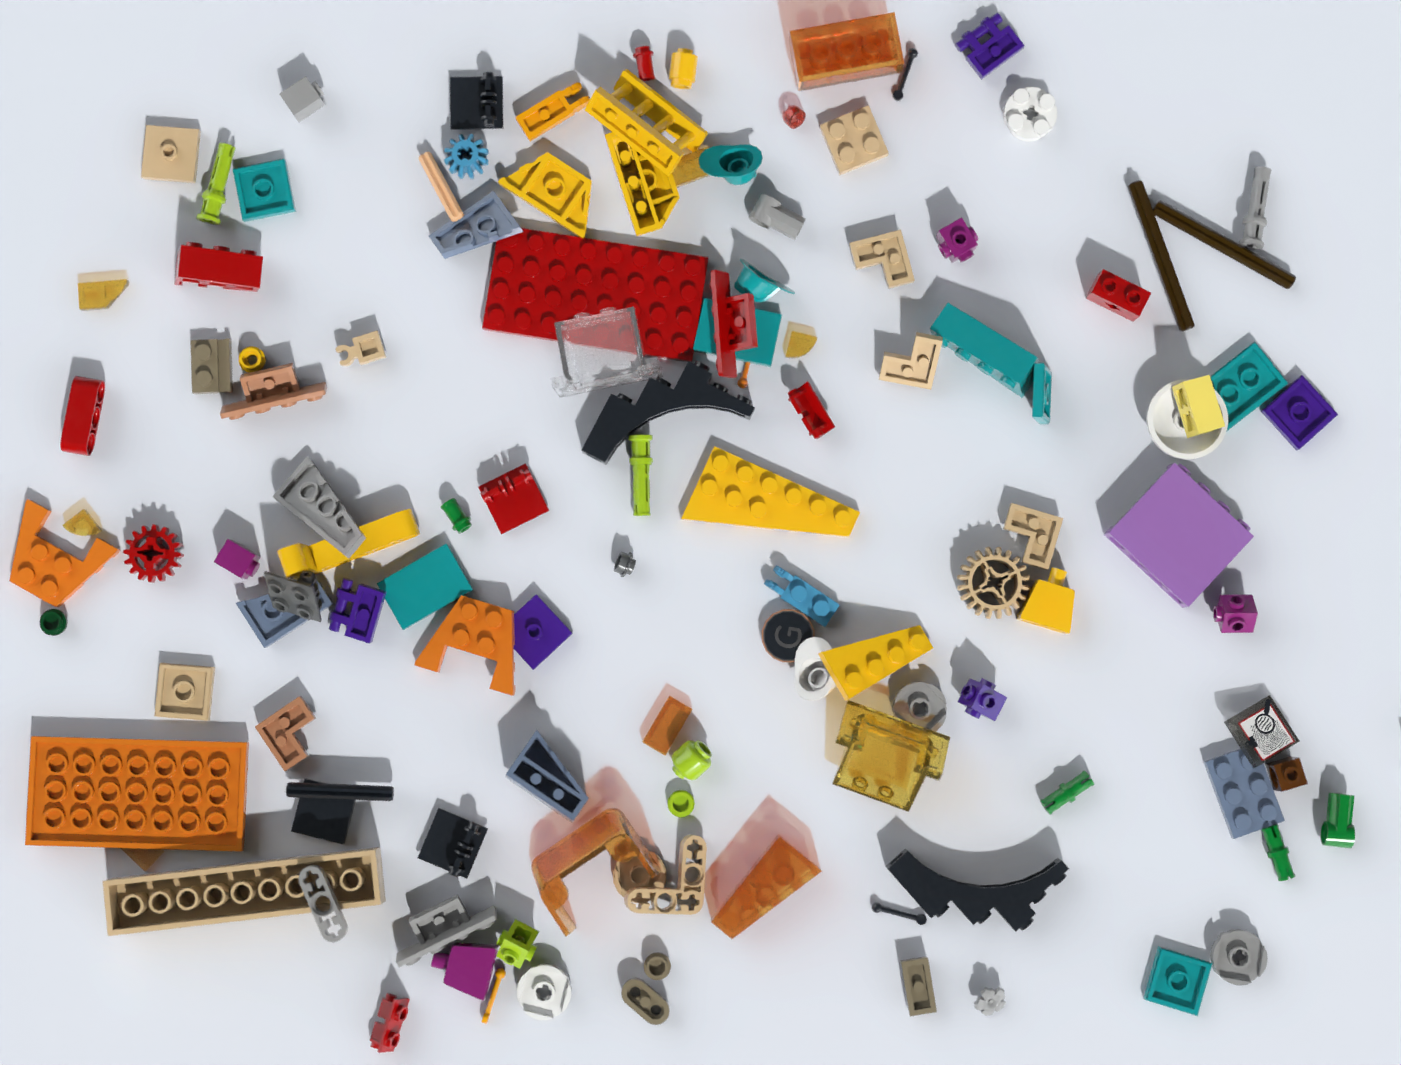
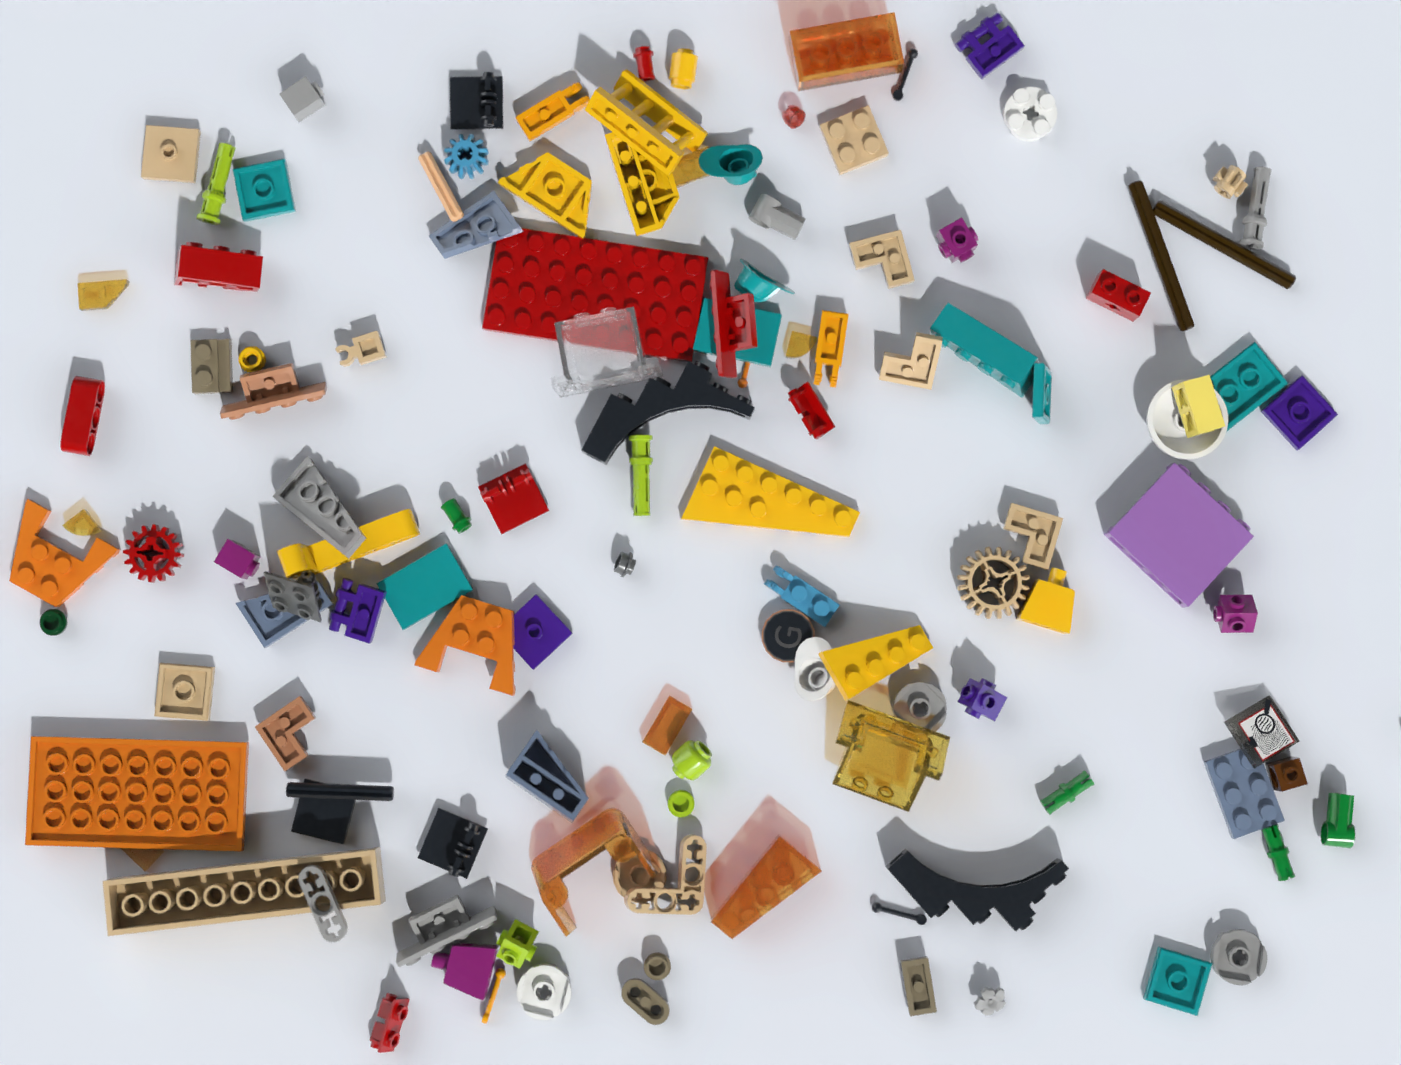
none -> light orange hinge [813,310,849,388]
none -> tan gear [1213,165,1248,199]

